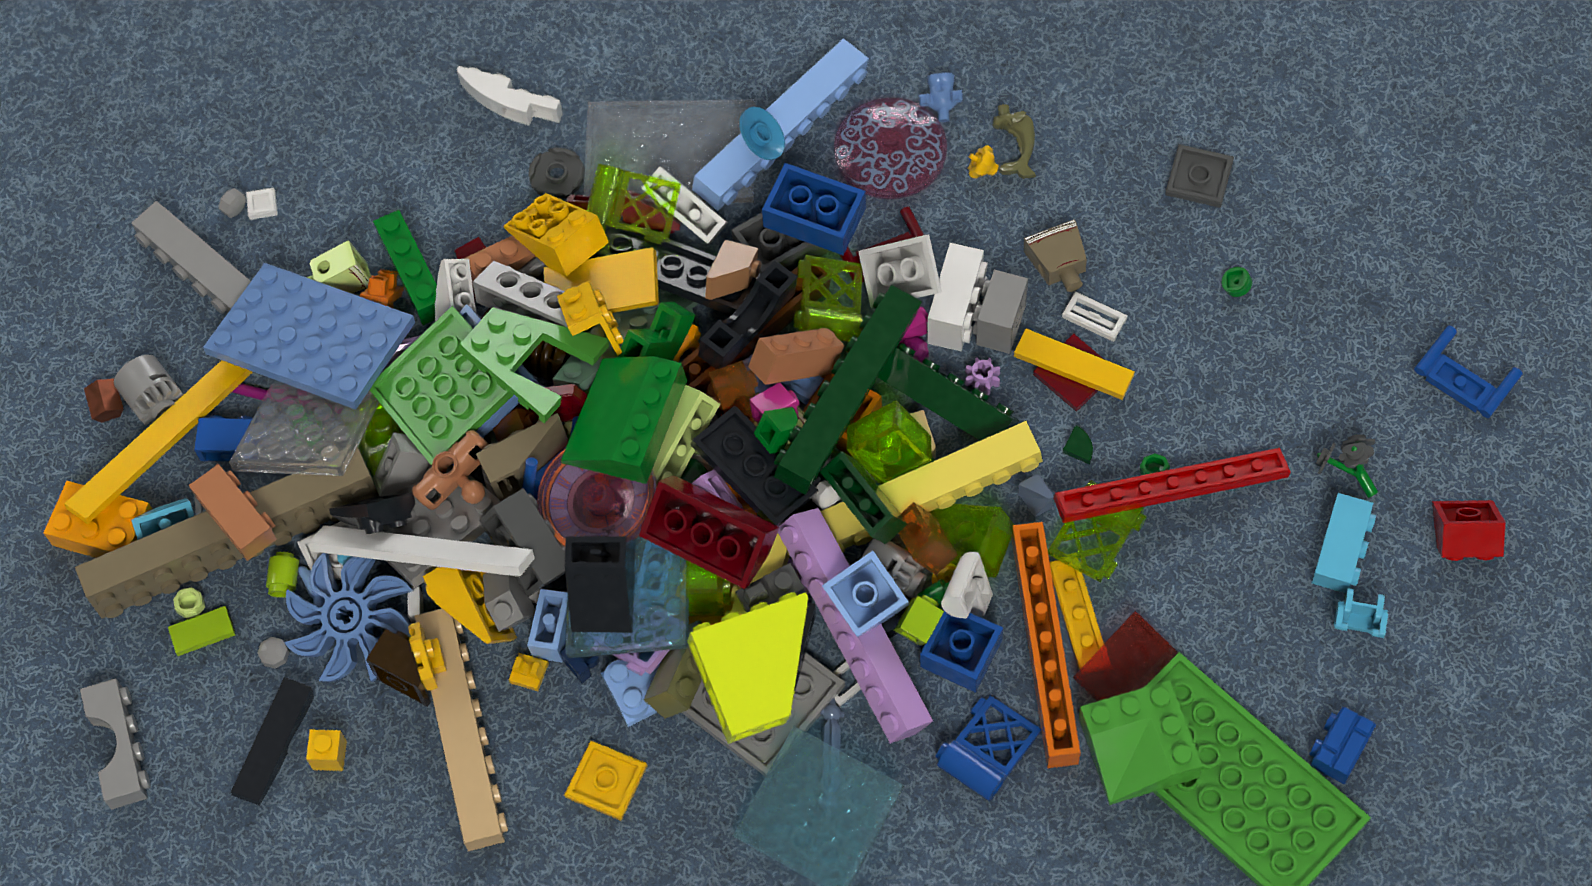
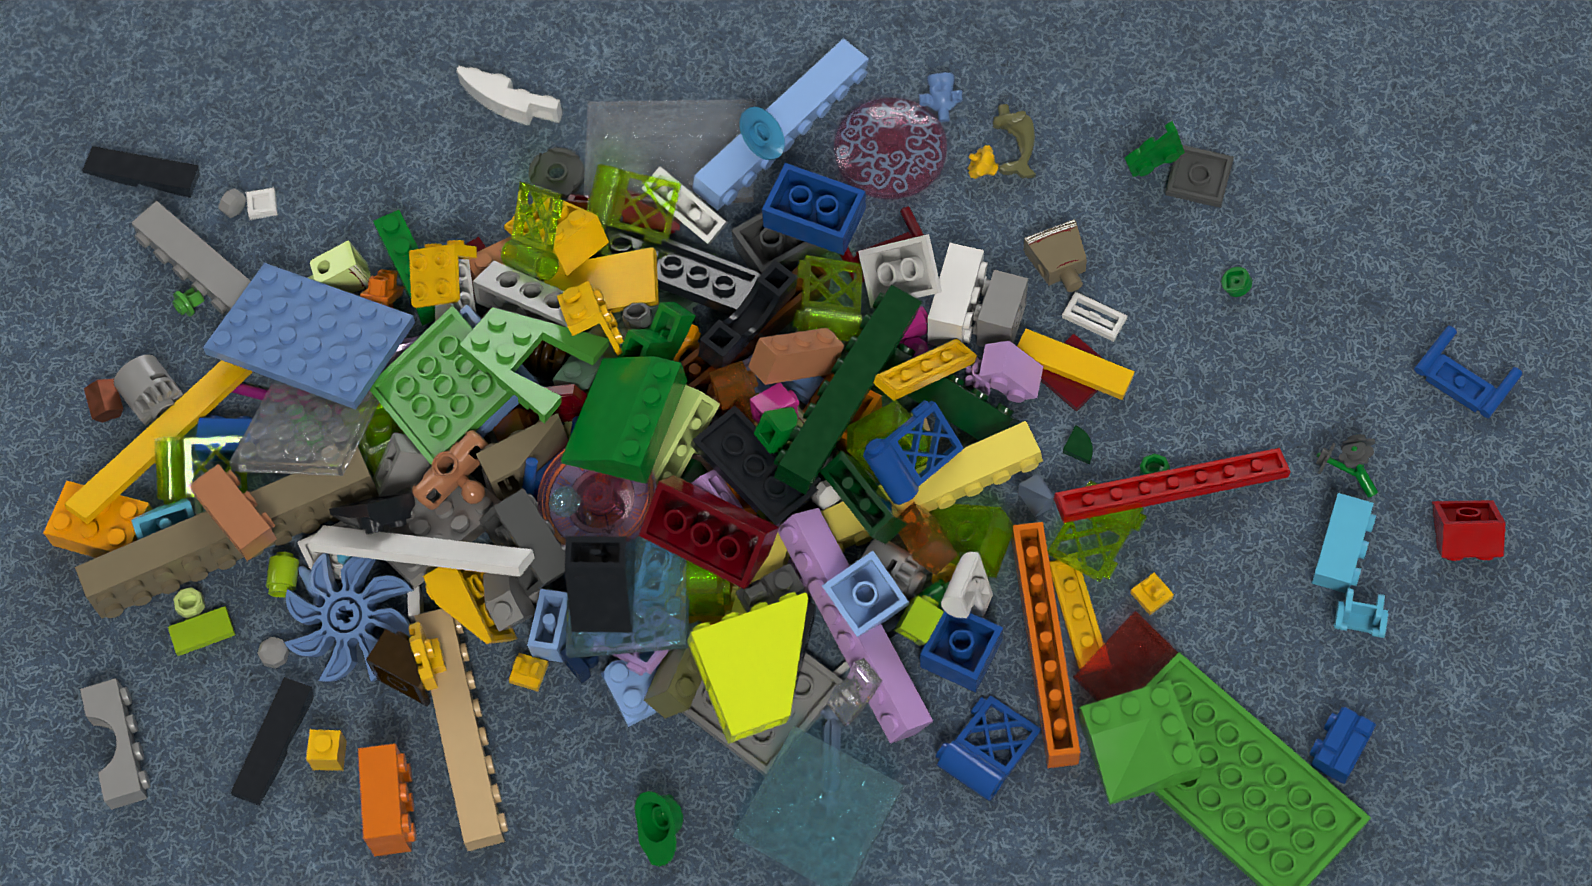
yellow tile [564,741,648,821] -> none
medium nougat slope [705,240,761,300] -> none
none -> black slope [83,146,200,198]
none -> clear neon green piece [154,435,248,505]
none -> bright green plate [172,288,204,317]
none -> orange brick [358,744,416,856]
none -> yellow bracket [409,240,477,308]
none -> clear neon green piece [501,182,563,281]
none -> clear light blue tile [549,486,581,518]
none -> dark grey tile [622,303,652,329]
none -> green piece [635,791,684,867]
none -> clear slope [827,658,882,726]
none -> blue piece [863,400,964,505]
none -> yellow tile [873,338,977,401]
none -> lavender brick [979,341,1043,403]
none -> green wing [1125,121,1185,177]
none -> yellow tile [1130,573,1174,615]

